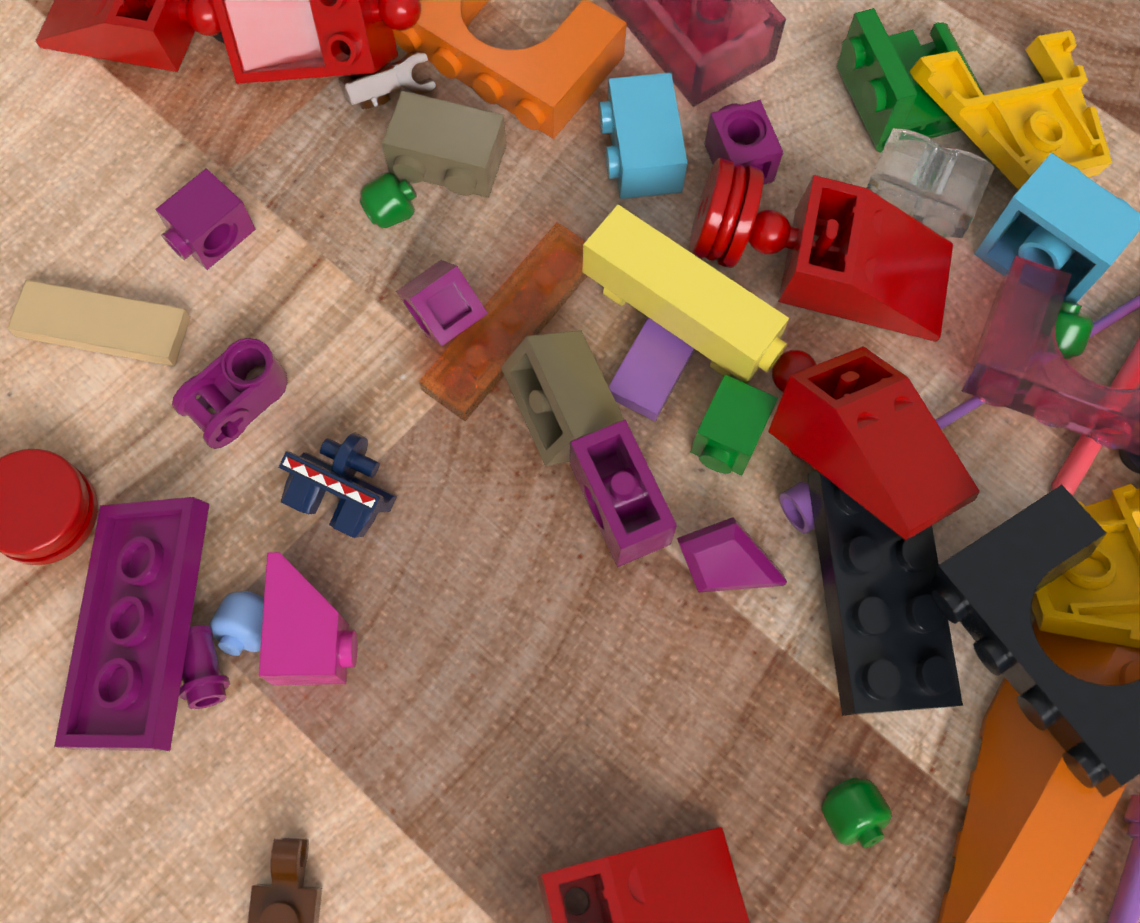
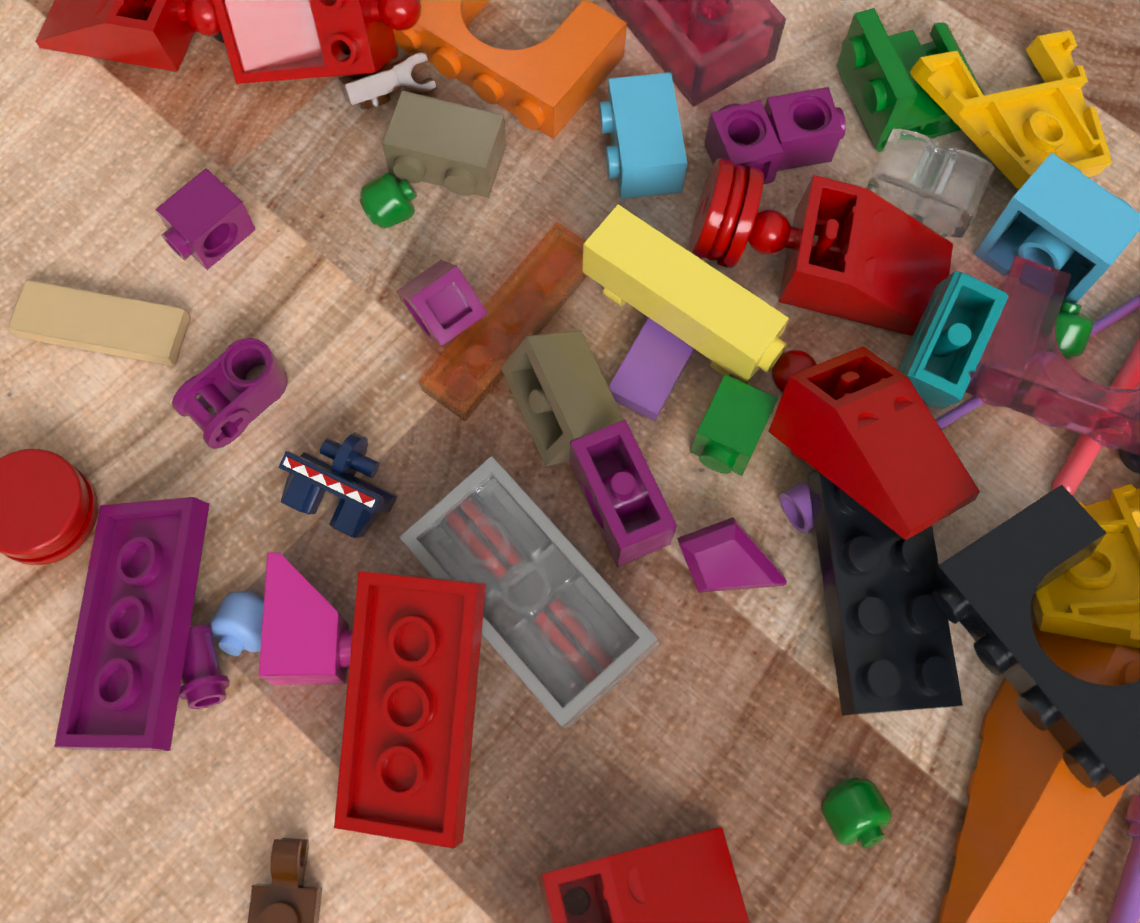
none -> red plate [334,571,486,848]
none -> clear brick [399,456,659,728]
none -> magenta brick [764,87,846,171]
none -> teal brick [897,271,1009,409]

